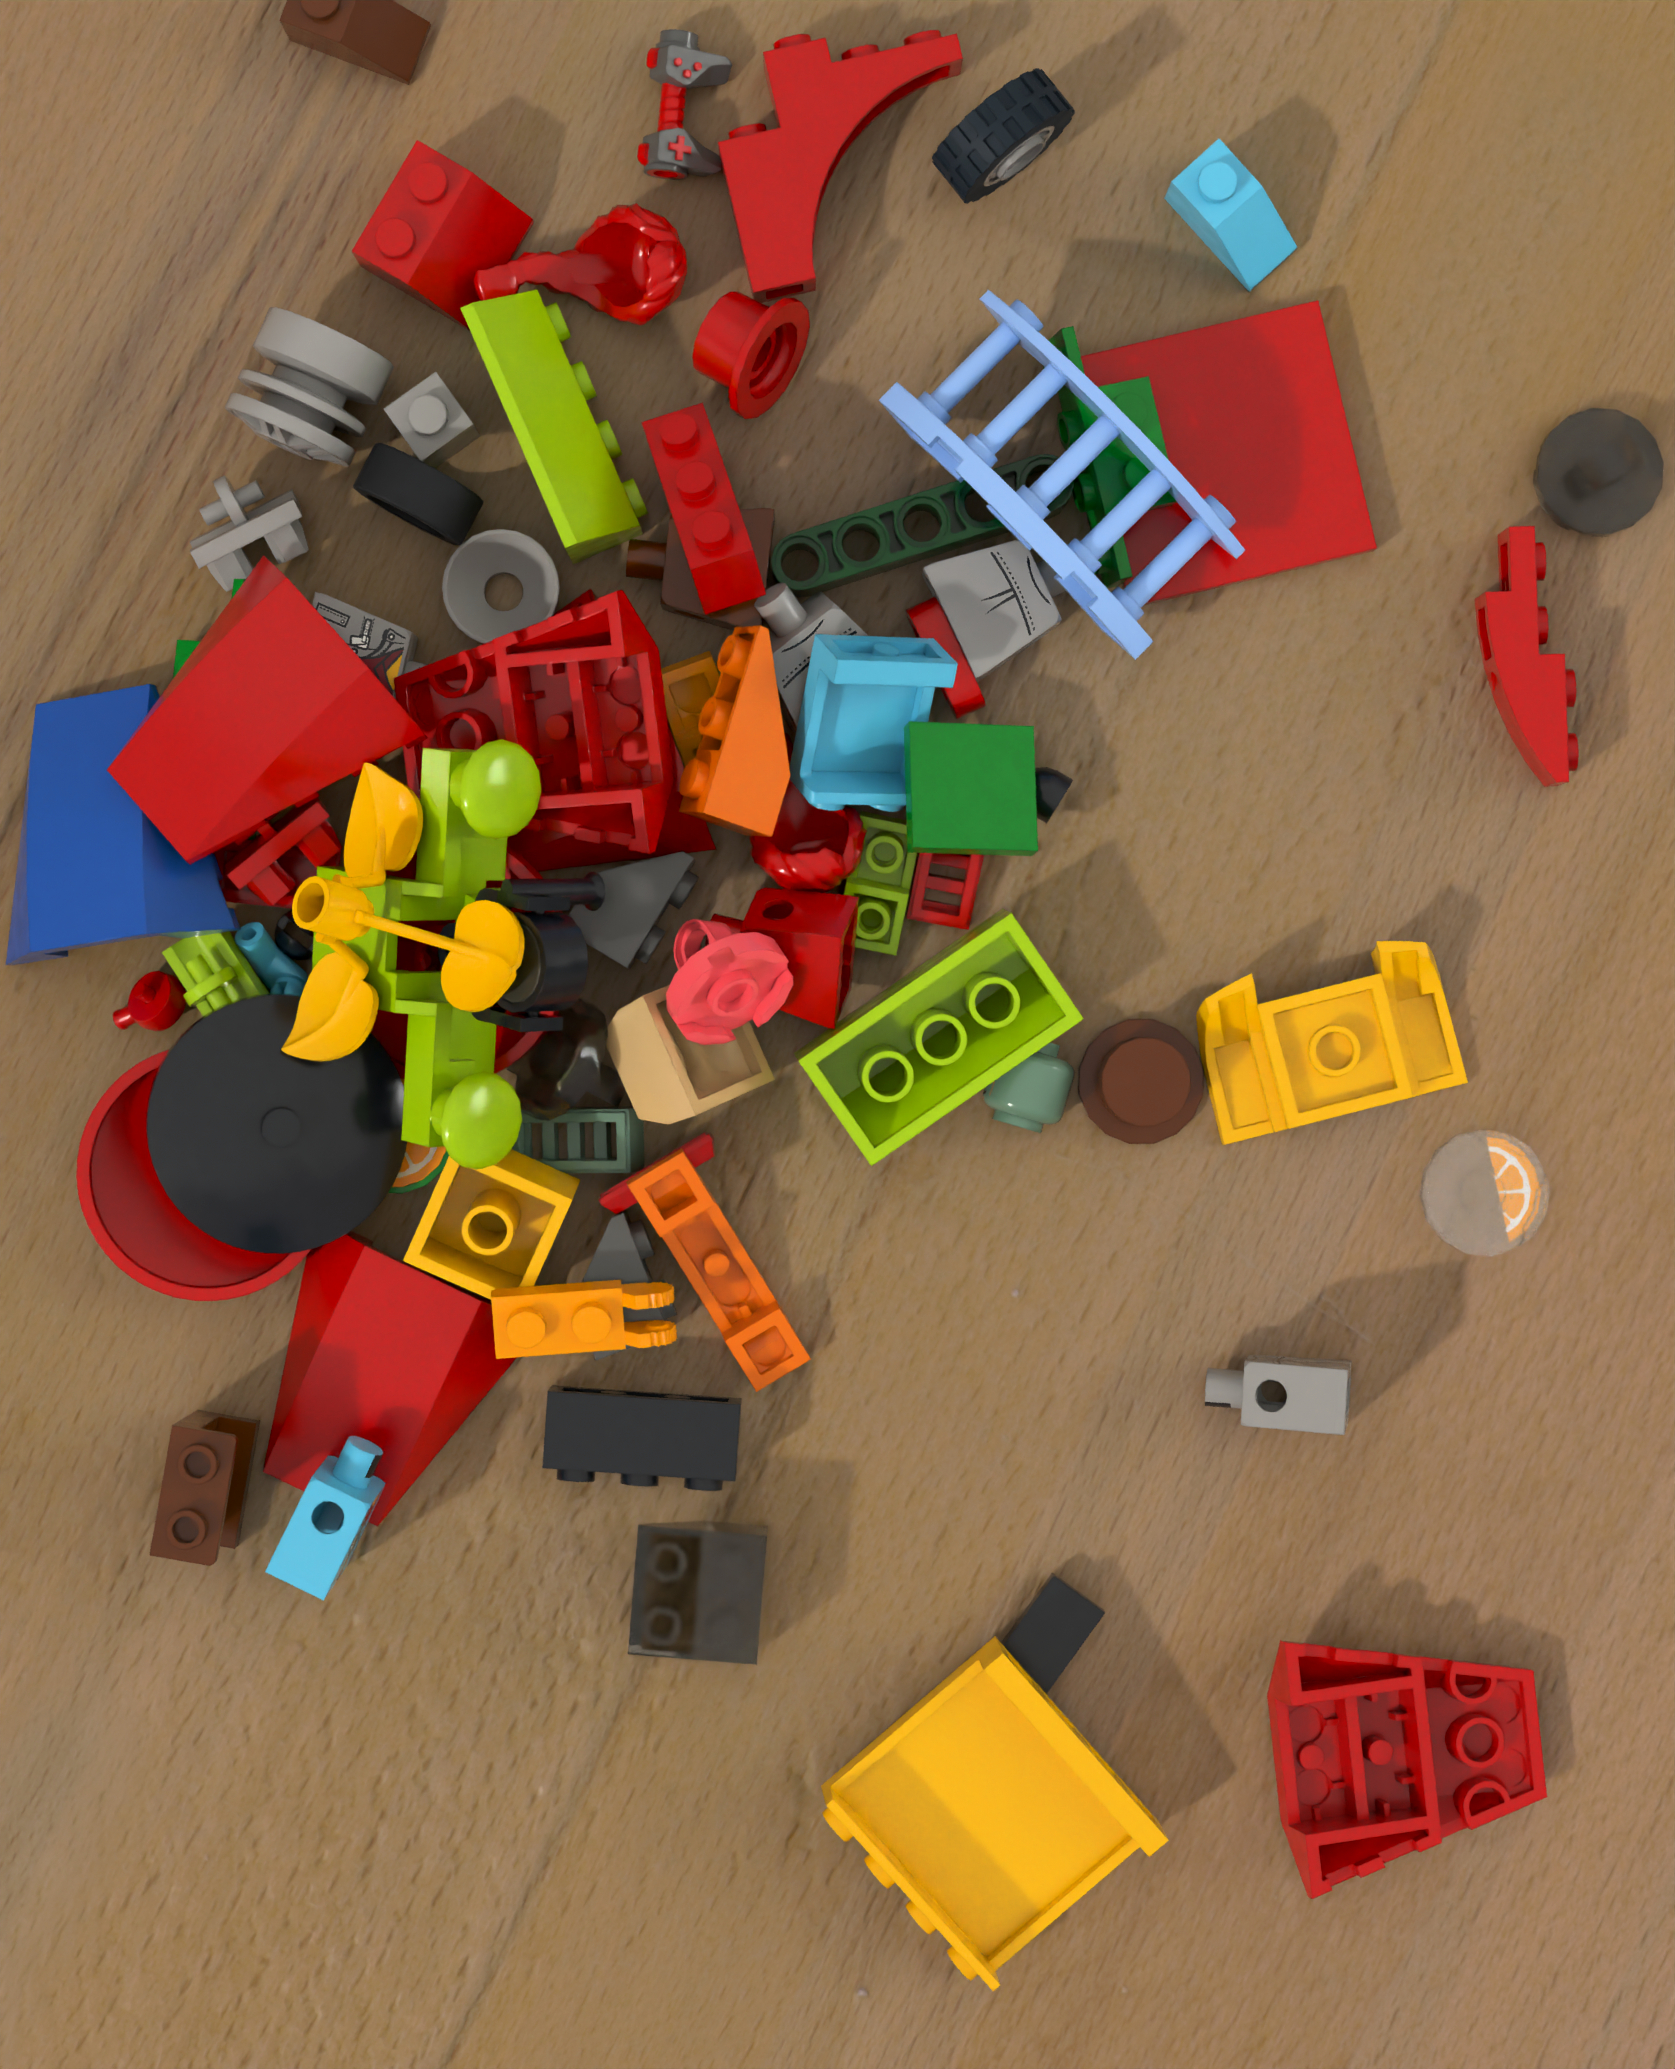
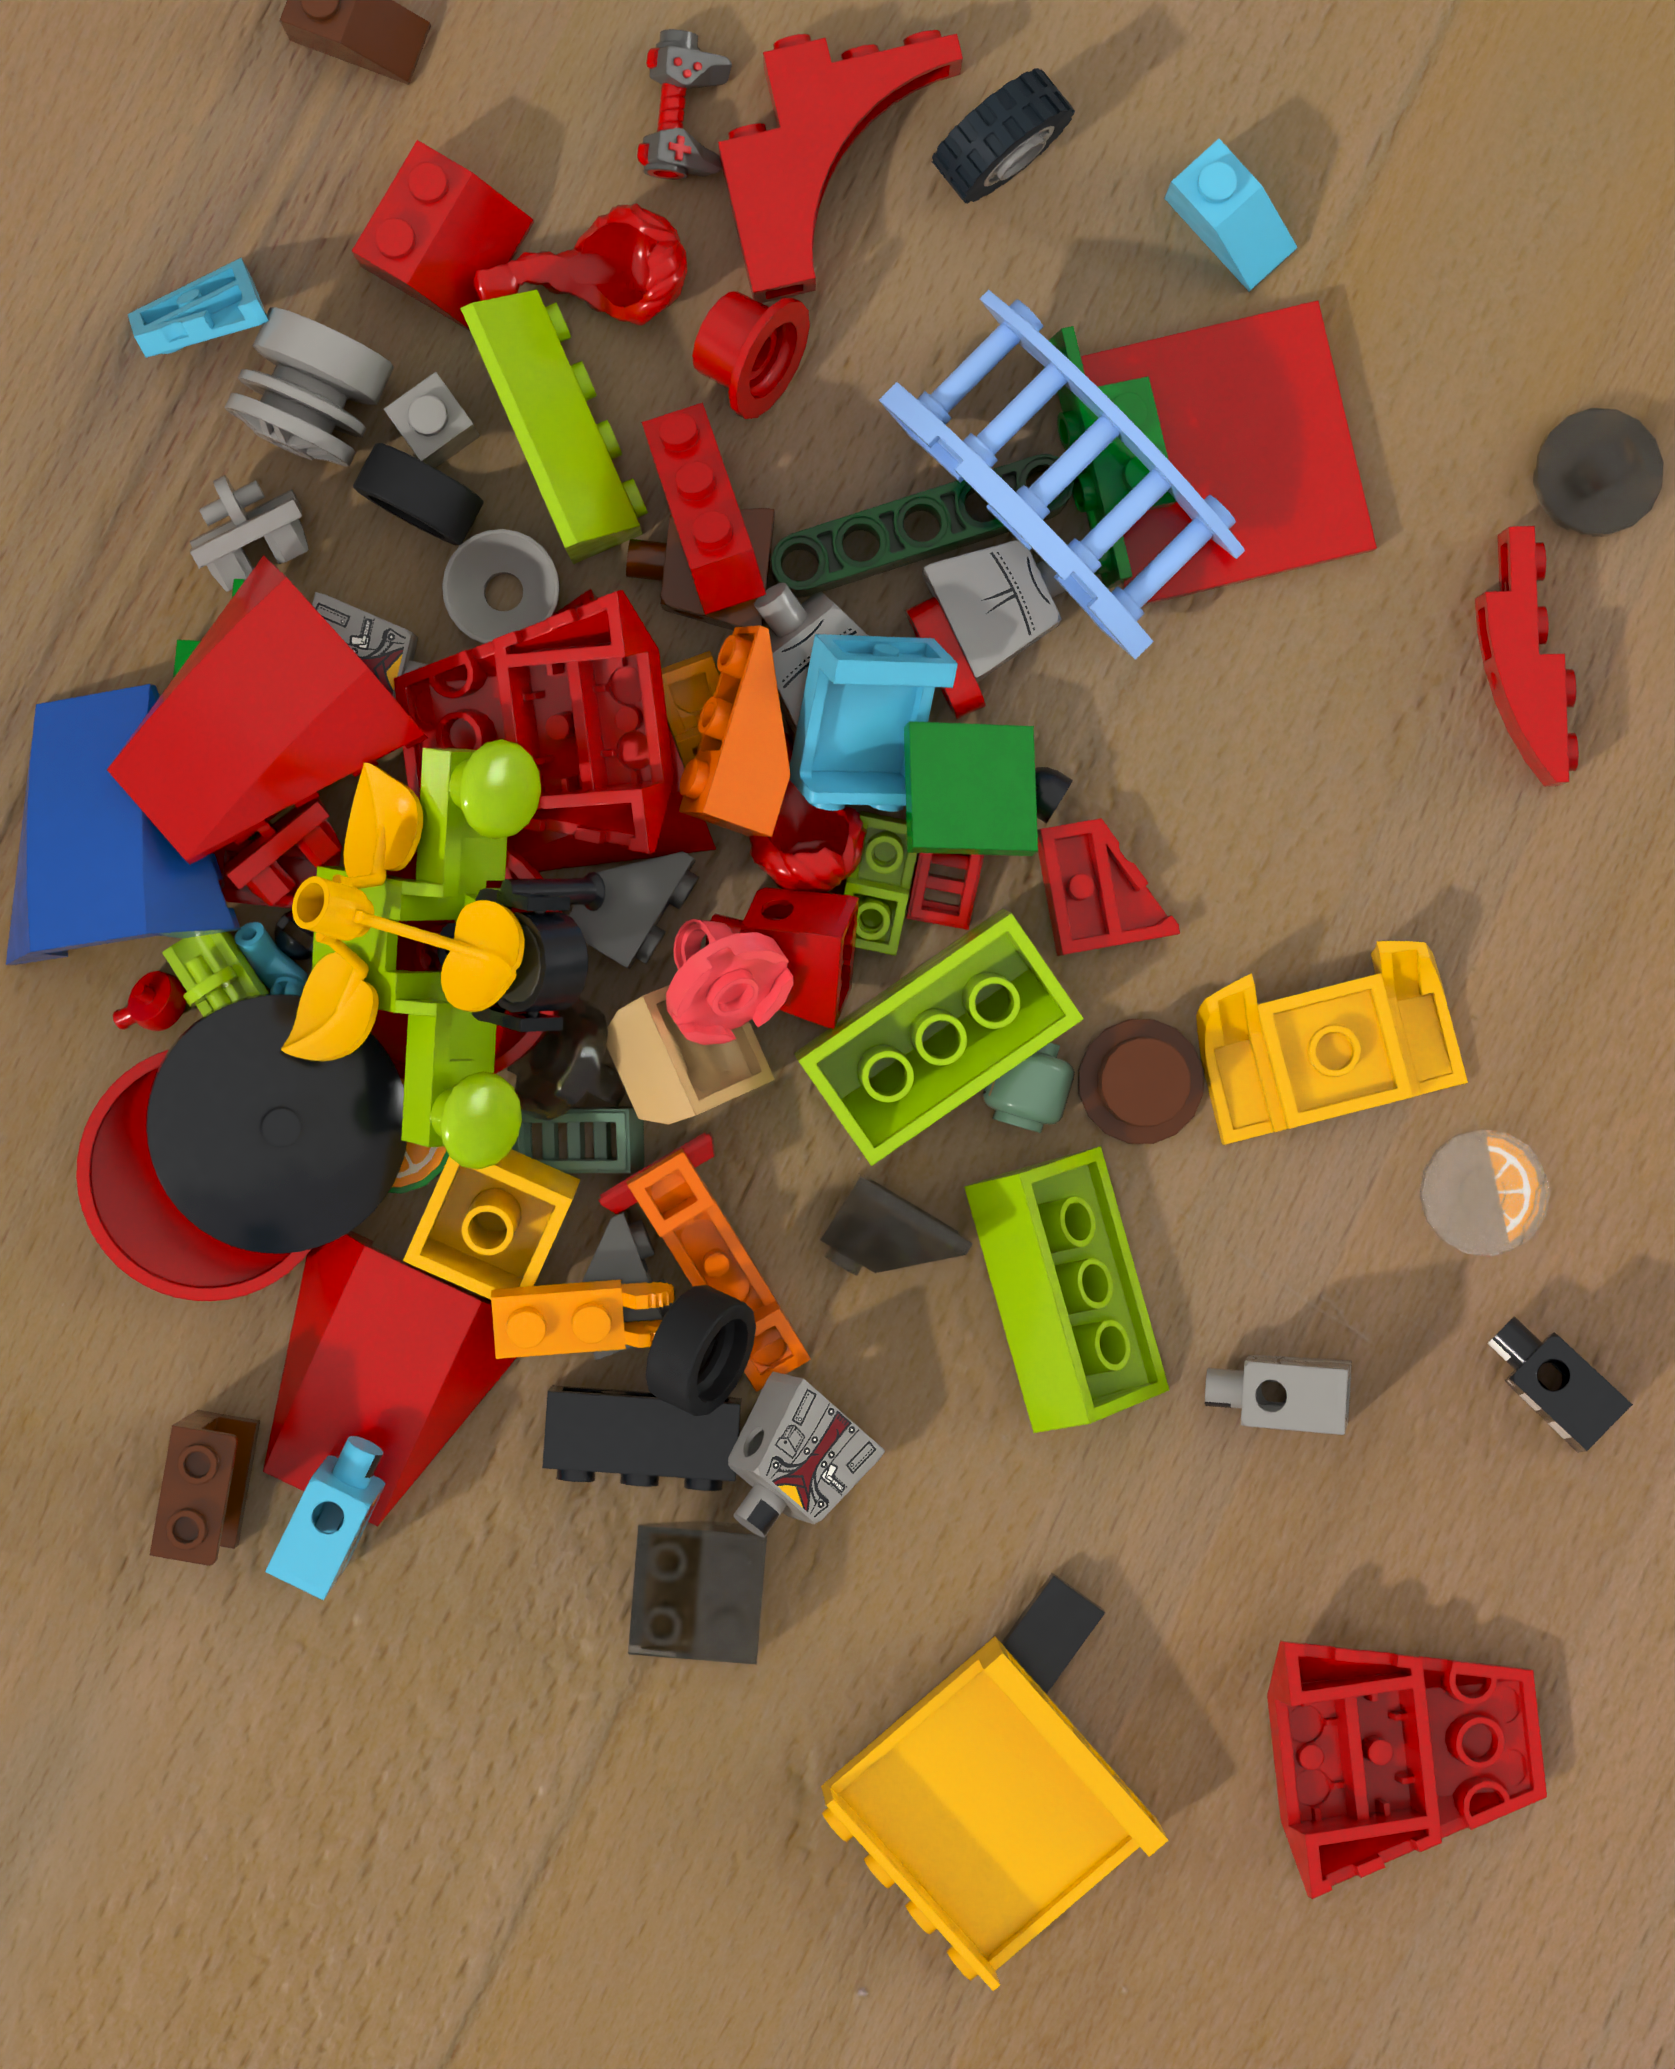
none -> medium azure wing [127,258,269,358]
none -> black tyre [646,1285,756,1416]
none -> light grey torso [728,1372,885,1538]
none -> clear smoke slope [820,1172,973,1276]
none -> lime slope [964,1146,1169,1433]
none -> red wing [1037,818,1180,956]
none -> black torso [1488,1316,1633,1453]

